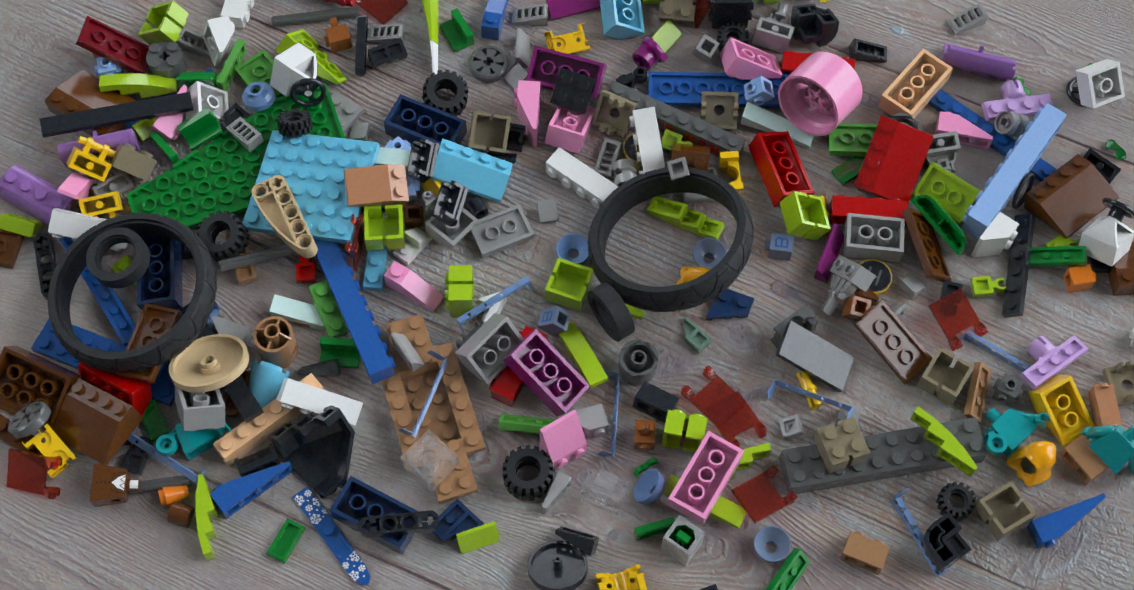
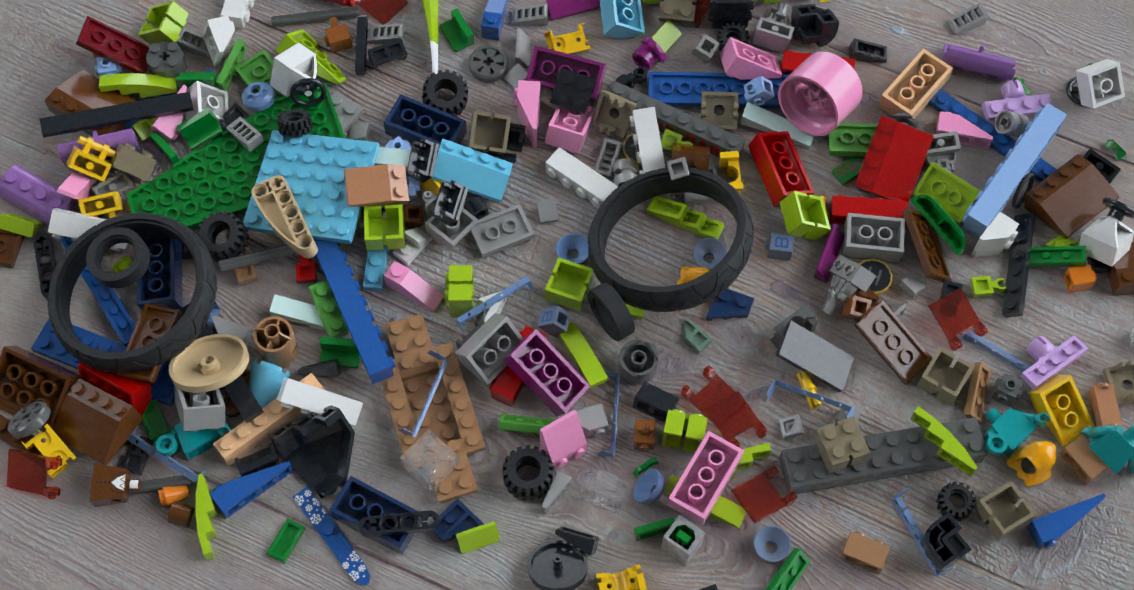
clear red flag [345,214,364,271] -> none
light grey slope [390,332,425,372] -> none

